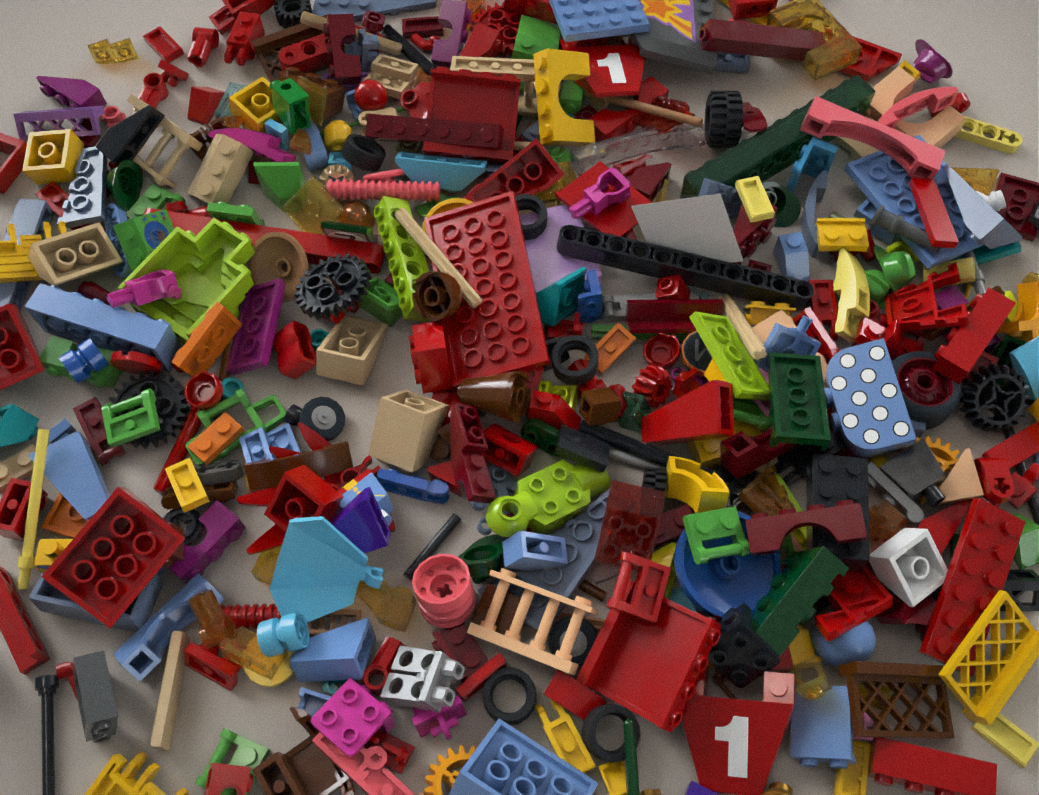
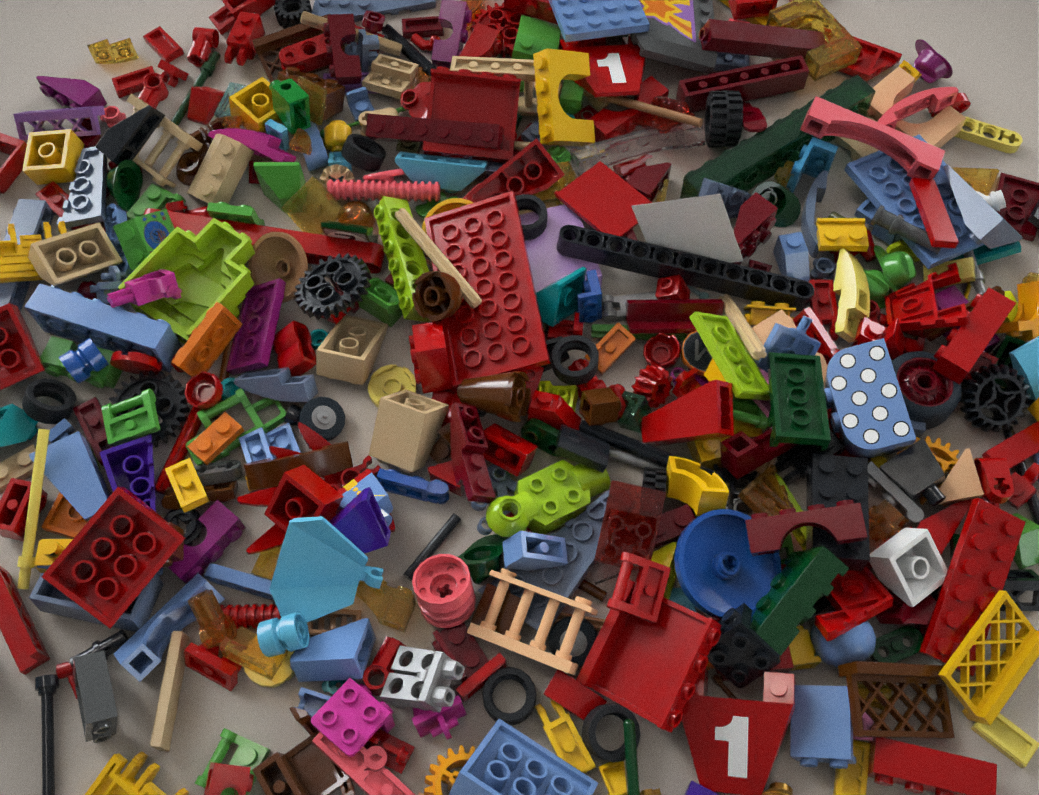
red hair [354,79,388,111] -> none
dark pink piece [568,167,631,219] -> none
bright green plate [682,506,750,565] -> none
light yellow tile [735,176,775,223] -> none
clear yellow bracket [790,656,832,701] -> none
none -> black tyre [22,378,76,424]
none -> black pin [70,629,129,667]
none -> sand blue hips [89,266,127,305]
none -> dark purple wedge [99,434,156,512]
none -> red tile [112,66,155,98]
none -> dark green bar [164,51,221,149]
none -> reddish brown piece [176,151,206,186]
none -> medium blue beam [204,563,274,601]
none -> sand blue slope [234,367,318,402]
none -> light yellow tile [367,364,417,407]
none -> dark red brick [676,55,810,114]
none -> clear yellow plate [774,160,794,187]
none -> sand blue plate [810,258,836,280]
none -> dark green plate [870,626,924,663]

